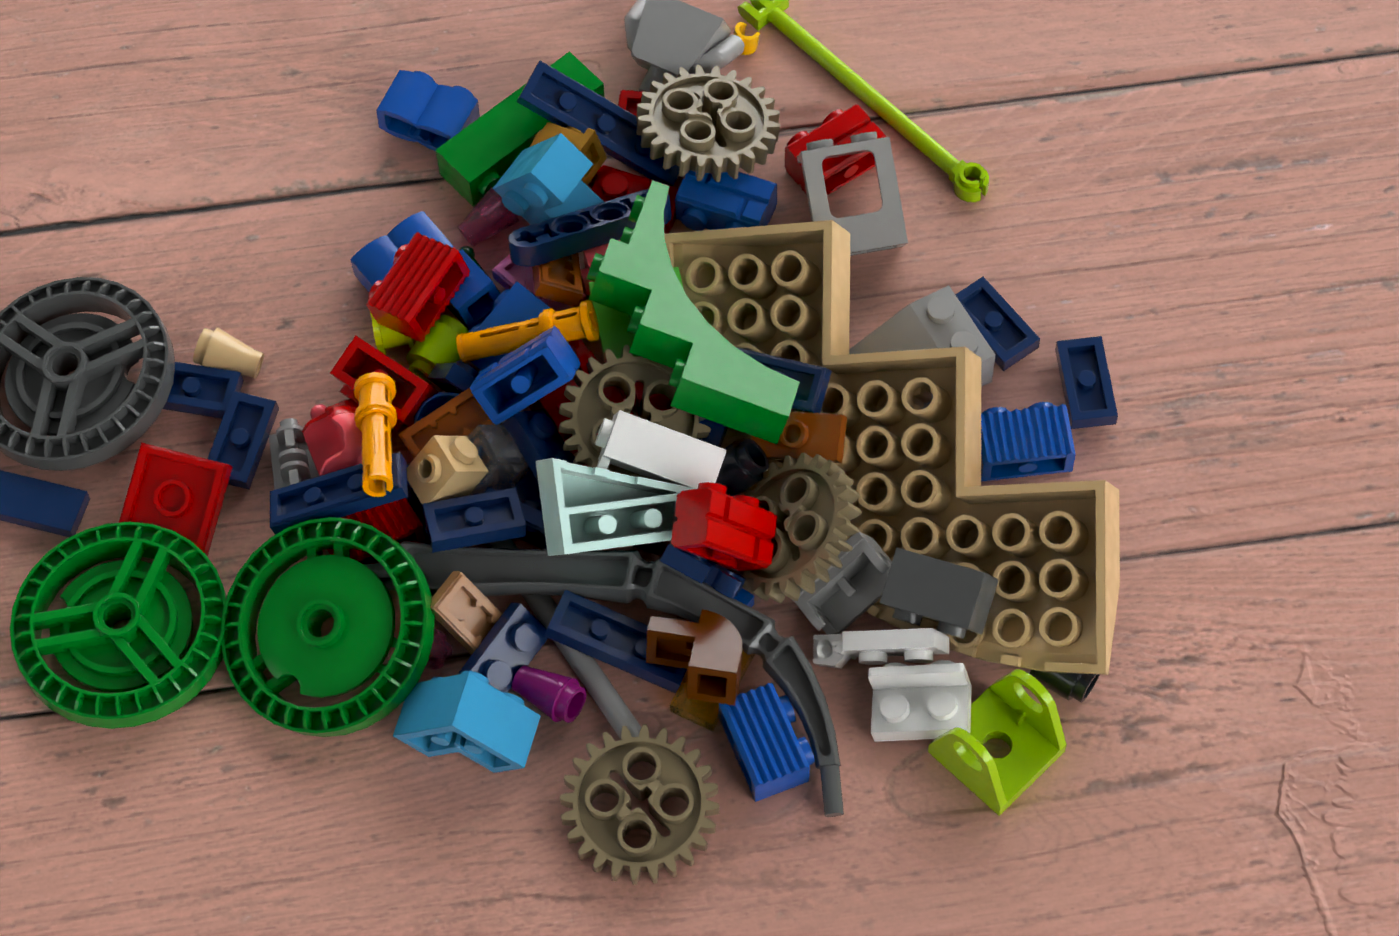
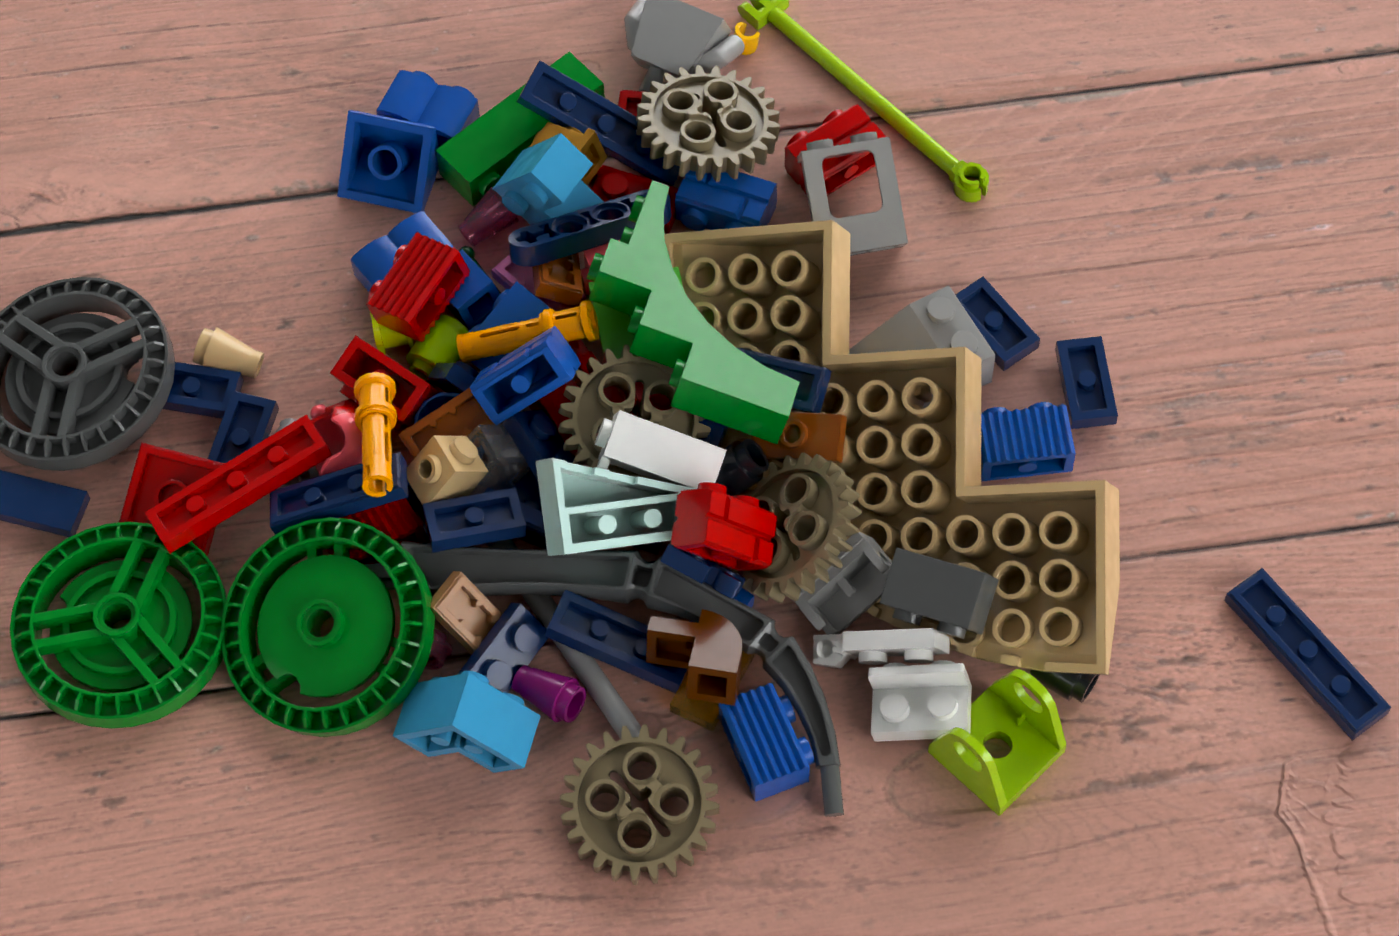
none -> red plate [144,414,332,554]
none -> blue slope [337,110,439,213]
none -> dark blue tile [1224,568,1391,741]

